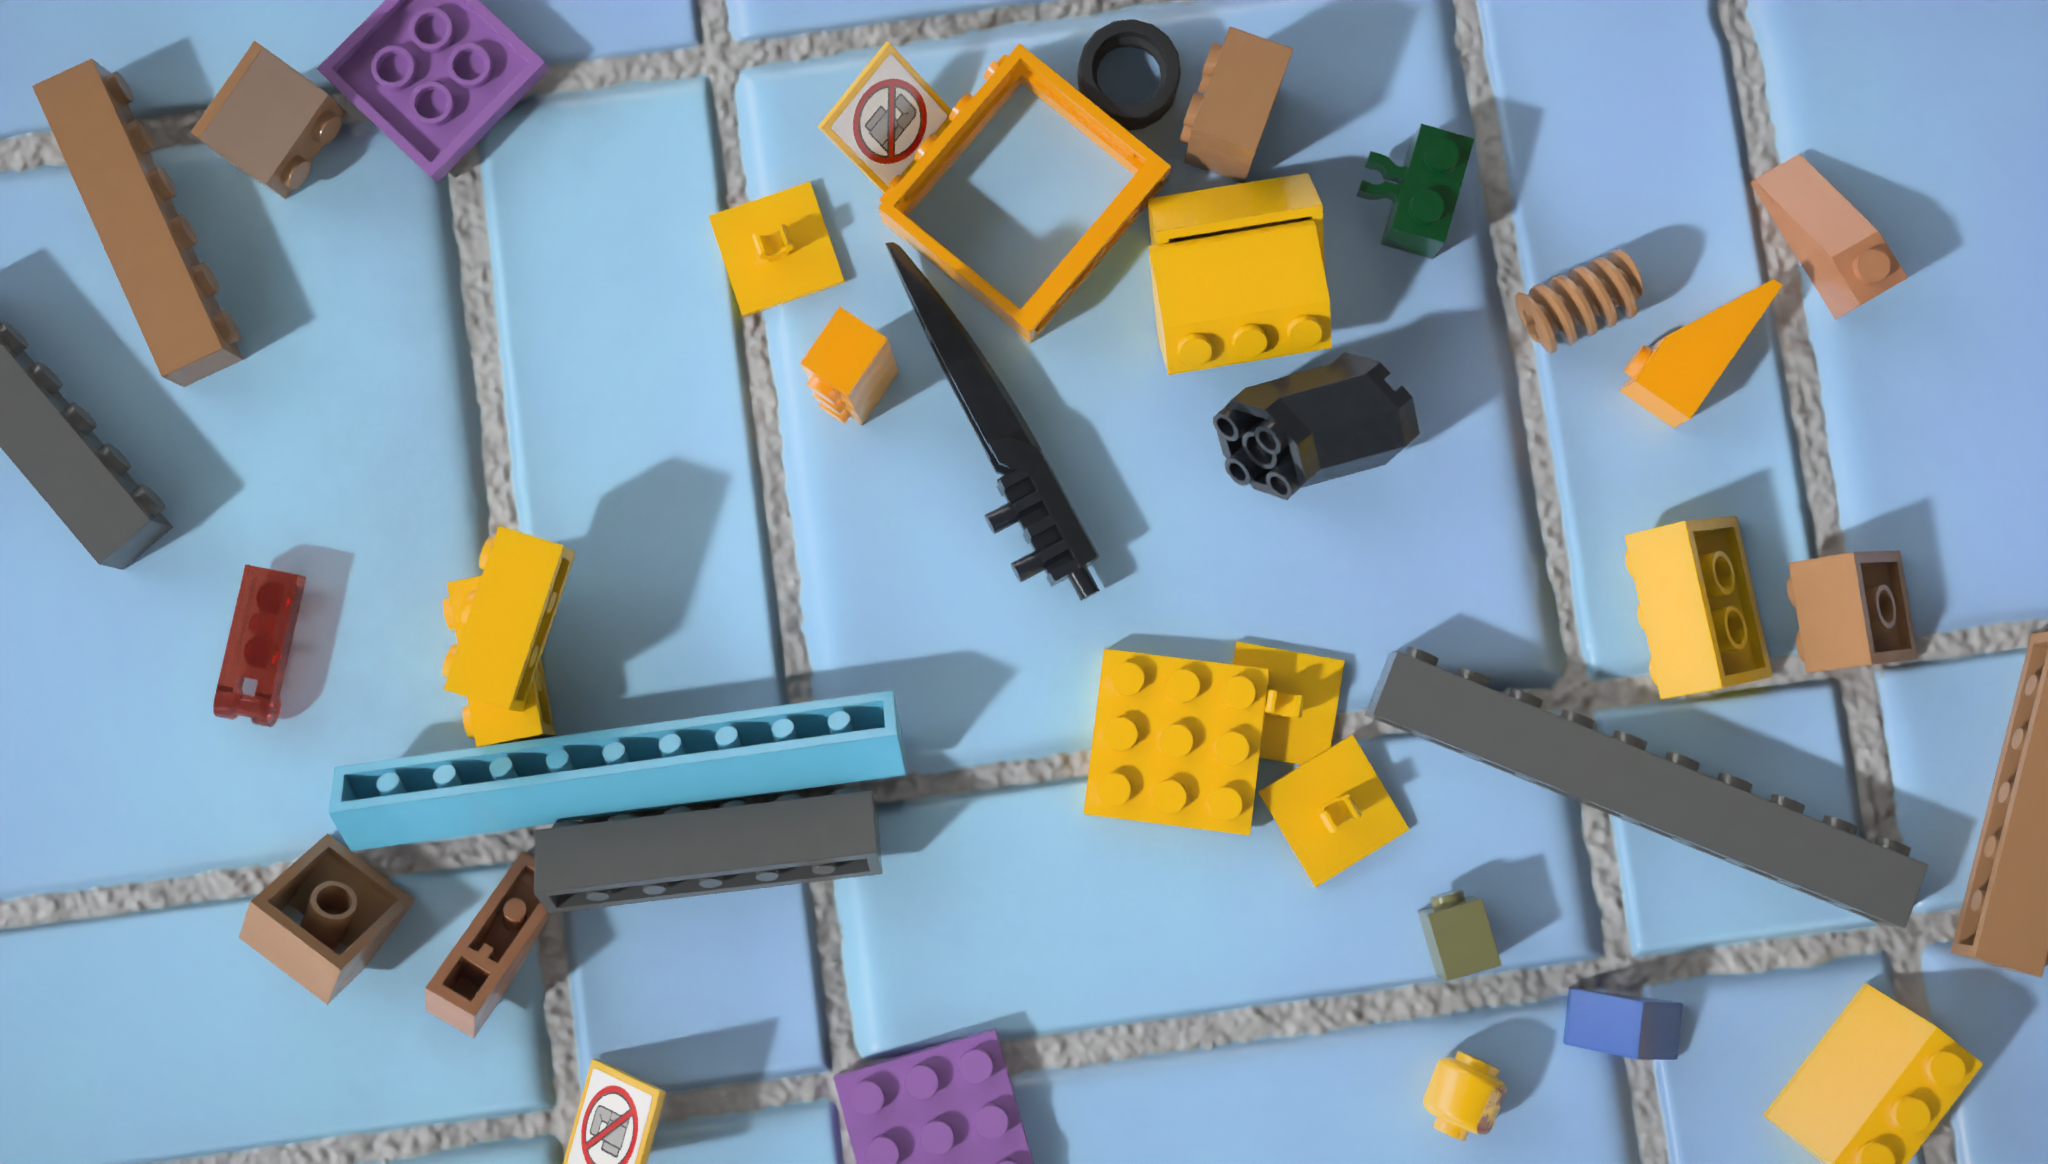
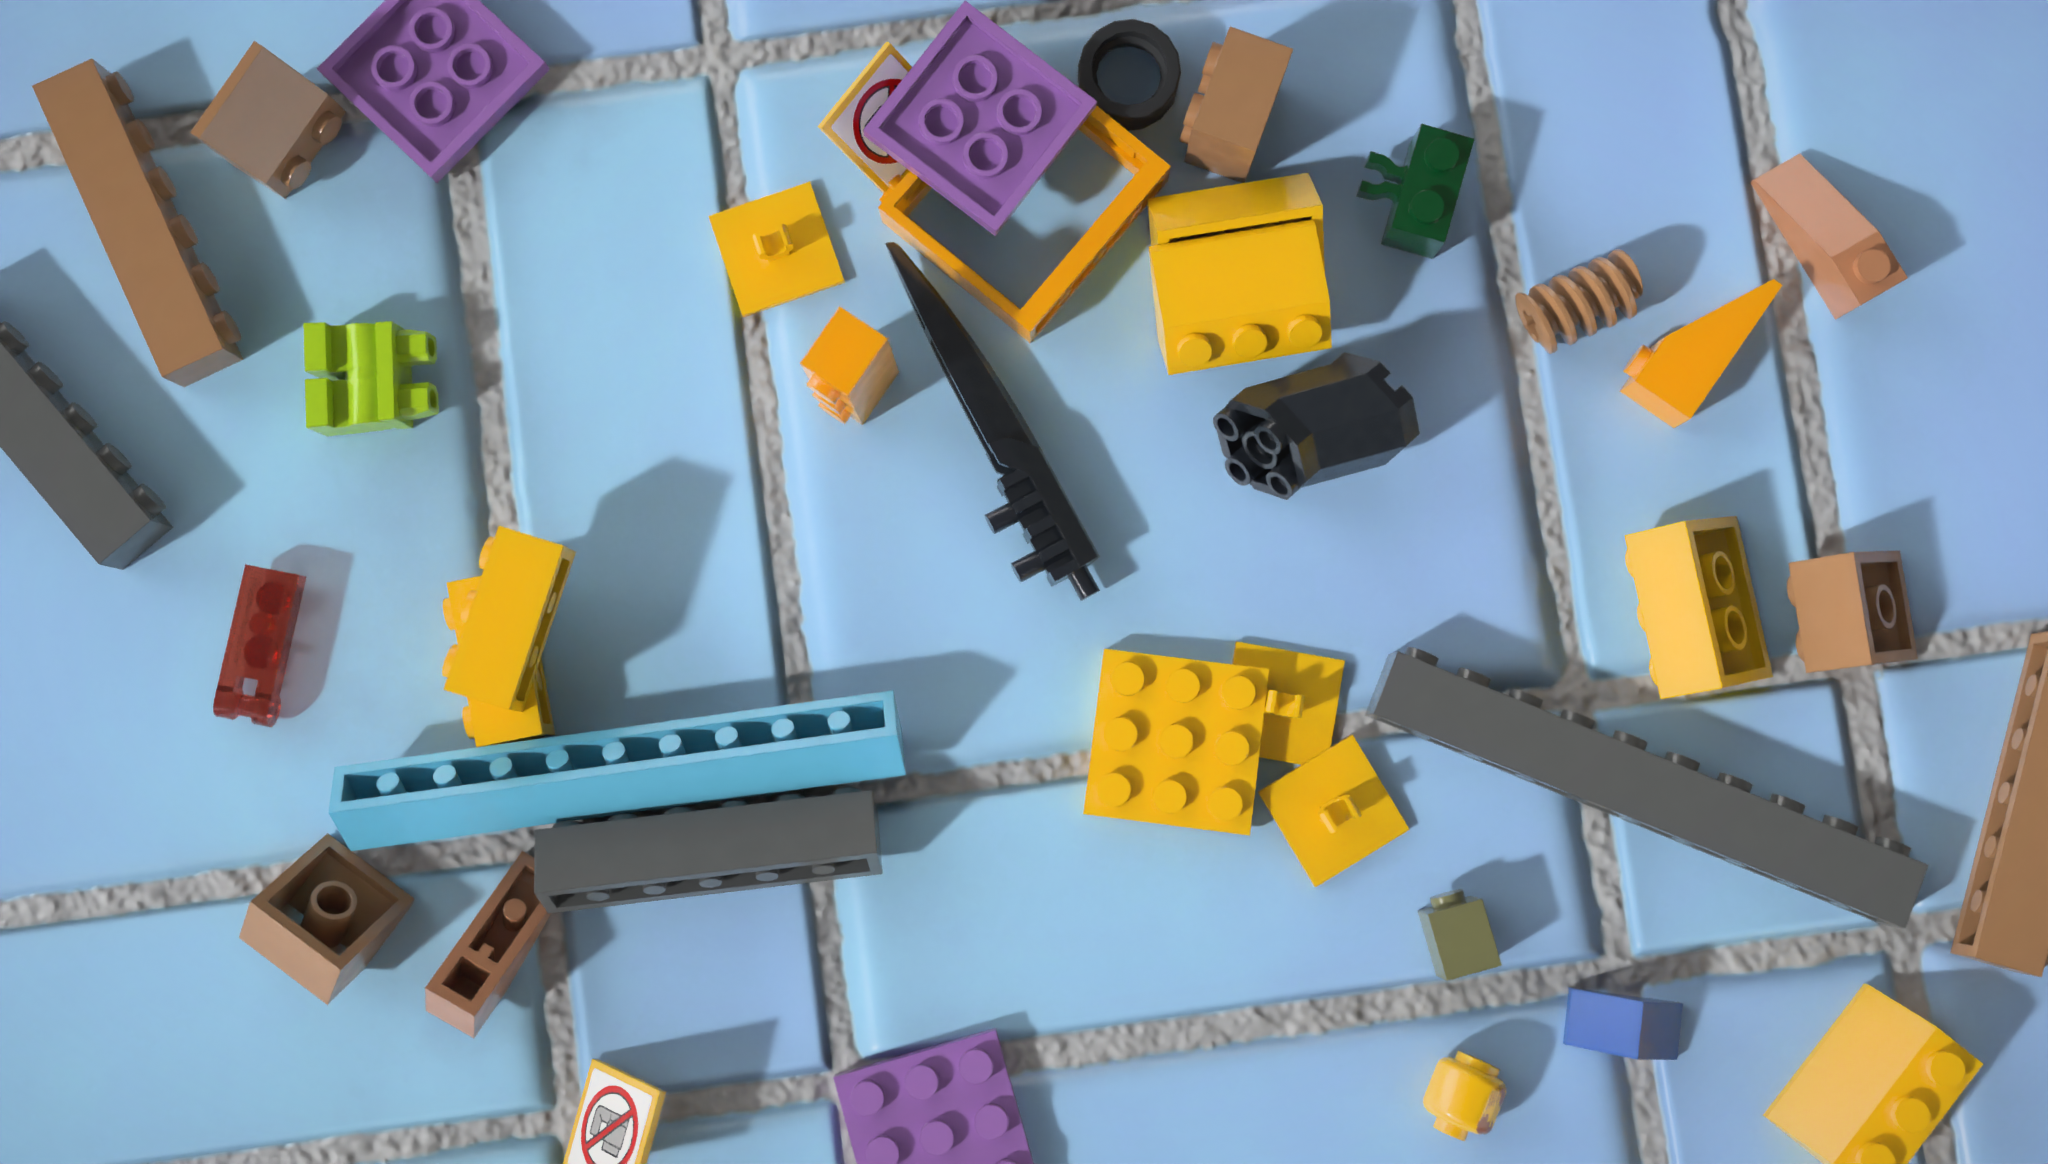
none -> lime hips [303,321,439,437]
none -> medium lavender plate [863,1,1097,236]

